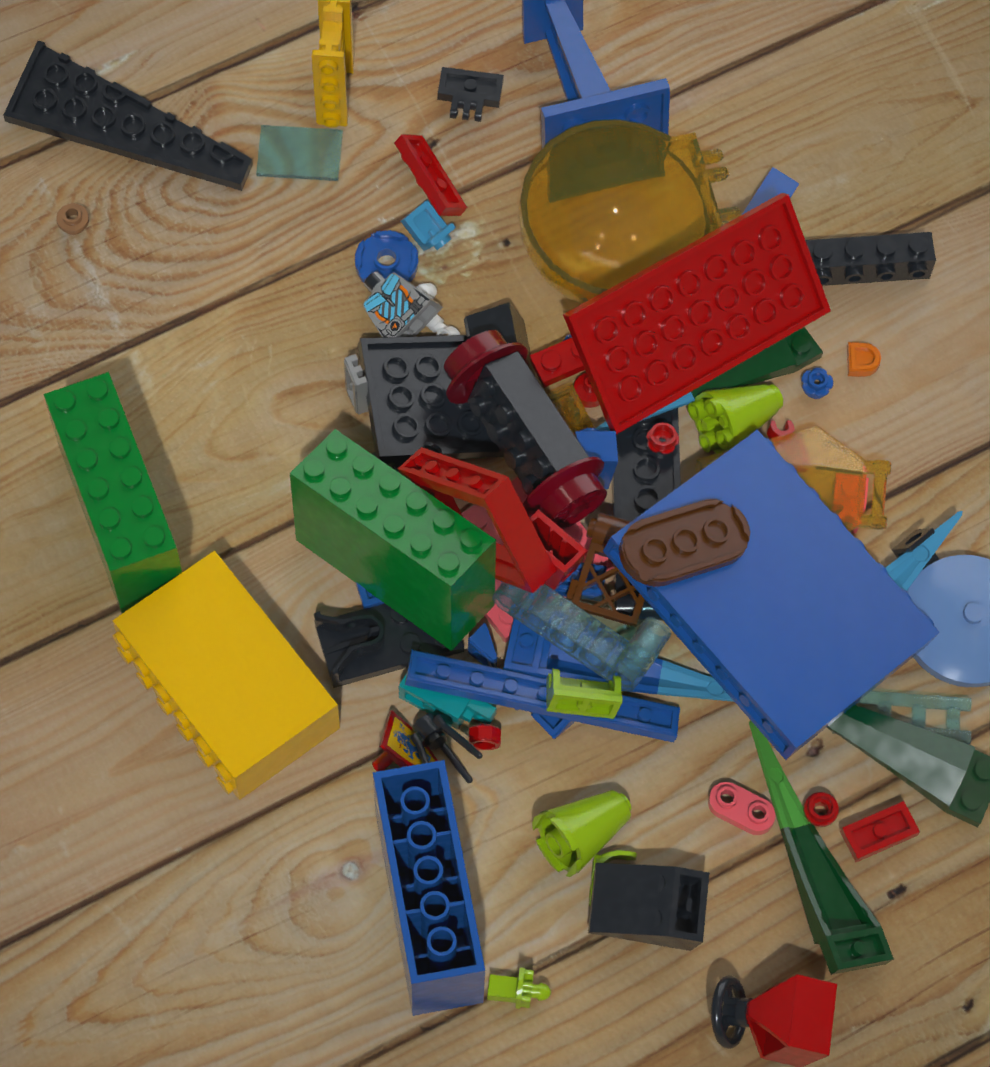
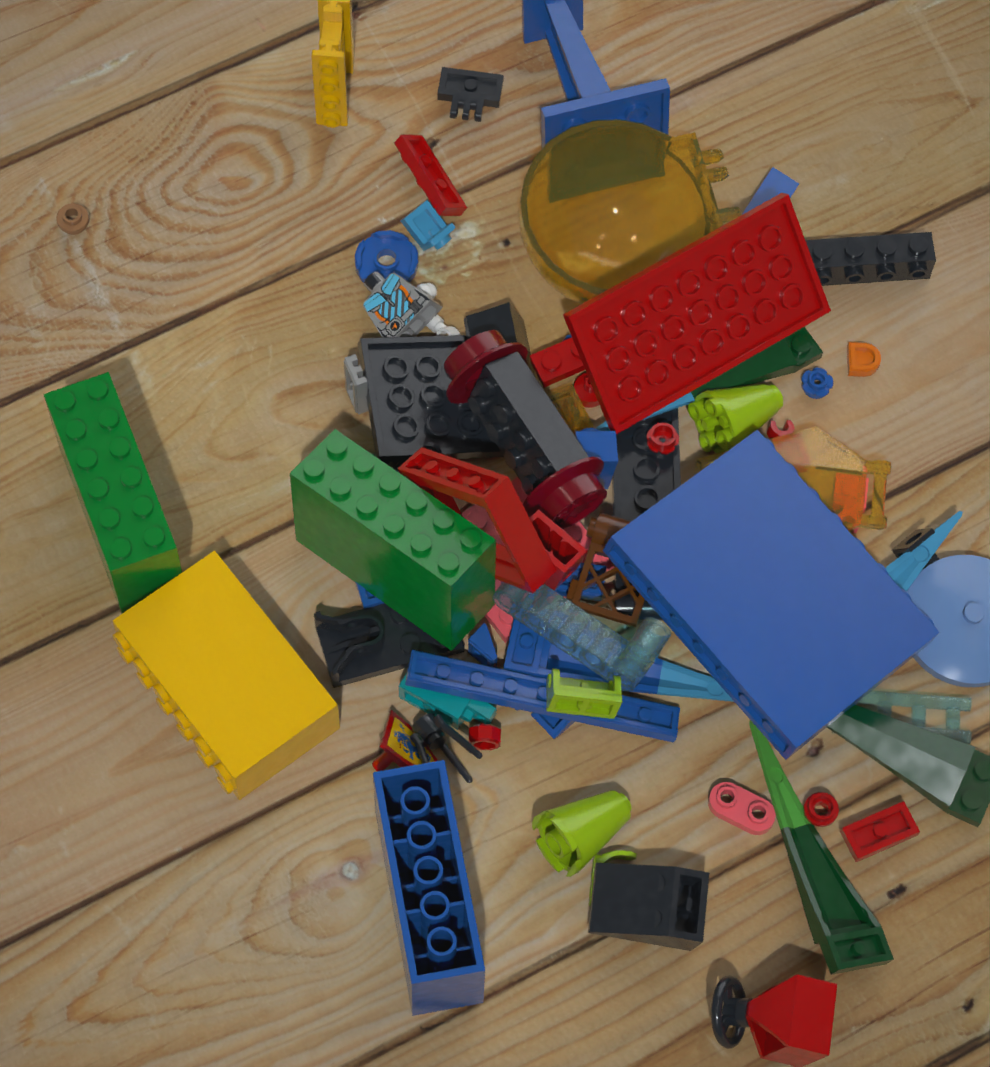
black wing [3,41,253,191] -> none
clear light blue piece [256,125,343,181] -> none
lime piece [487,967,551,1009] -> none
reddish brown tile [619,499,750,587] -> none

